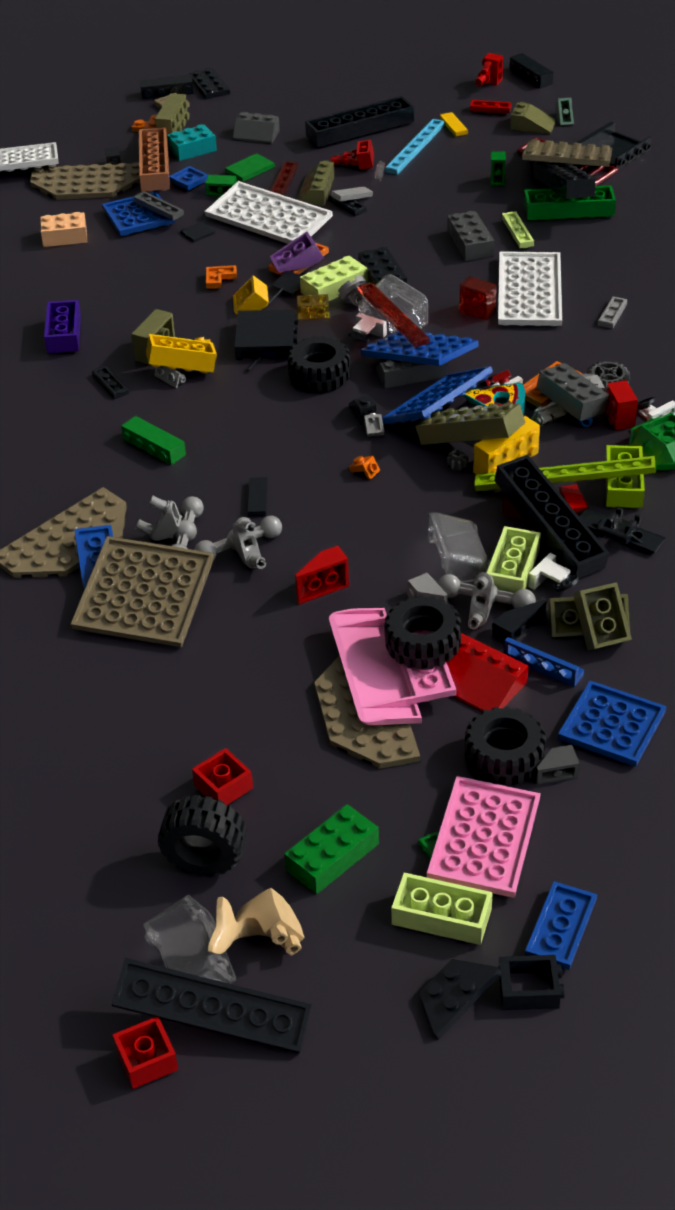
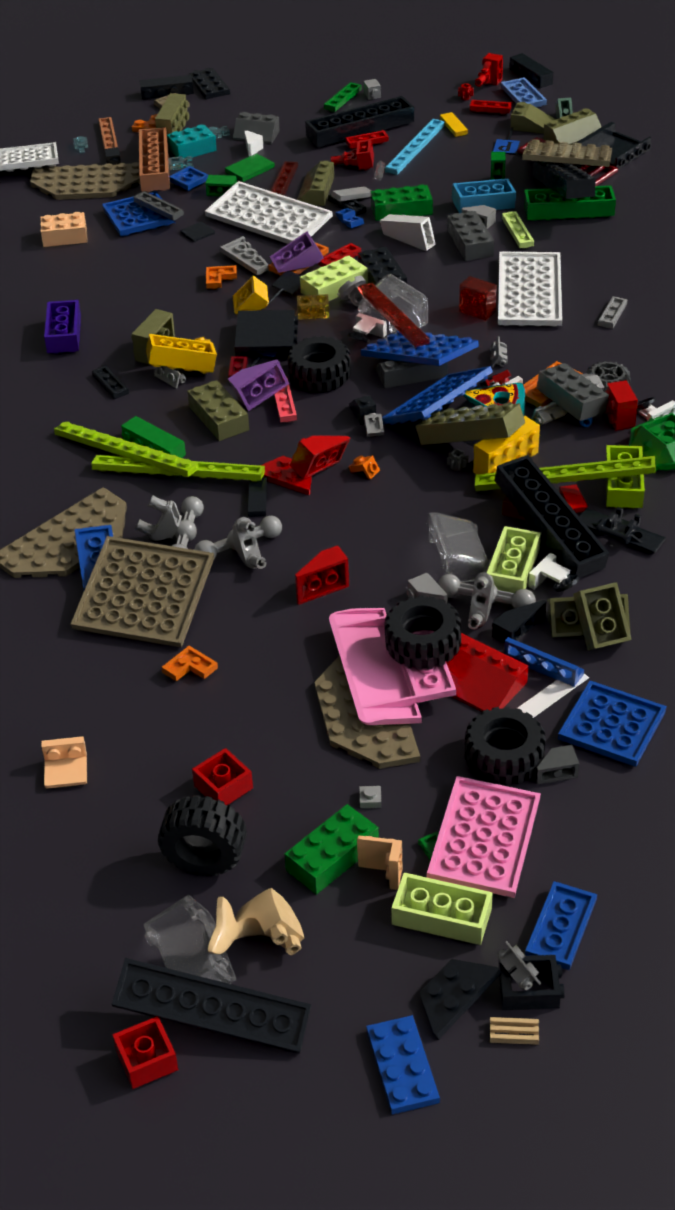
none -> light nougat bracket [42,736,87,789]
none -> lime plate [54,422,199,477]
none -> clear light blue plate [73,136,88,153]
none -> lime plate [91,455,265,481]
none -> nougat tile [98,117,118,151]
none -> orange plate [161,646,218,681]
none -> clear light blue plate [169,156,193,170]
none -> olive brick [187,380,249,441]
none -> clear light blue plate [208,126,230,139]
none -> light grey wing [220,236,269,275]
none -> dark red plate [228,356,248,378]
none -> medium lavender slope [228,360,289,412]
none -> white slope [245,131,263,156]
none -> red wing [261,456,312,495]
none -> coral plate [274,376,297,423]
none -> red slope [290,436,351,480]
none -> red plate [318,243,361,267]
none -> green plate [324,82,362,112]
none -> blue slope [335,208,364,228]
none -> red plate [345,130,389,149]
none -> light nougat bracket [357,836,403,890]
none -> light grey plate [359,786,381,808]
none -> light grey brick [363,79,381,100]
none -> blue plate [366,1015,440,1114]
none -> green brick [370,184,433,221]
none -> white slope [380,214,436,251]
none -> dark azure brick [451,178,516,213]
none -> red gear [458,83,474,100]
none -> light grey slope [462,205,496,229]
none -> light grey hinge [490,336,508,368]
none -> tan tile [490,1017,539,1045]
none -> blue piece [493,127,520,155]
none -> light grey hinge [497,941,541,990]
none -> medium blue plate [501,77,547,107]
none -> white sticker [518,674,589,718]
none -> olive slope [543,108,602,145]

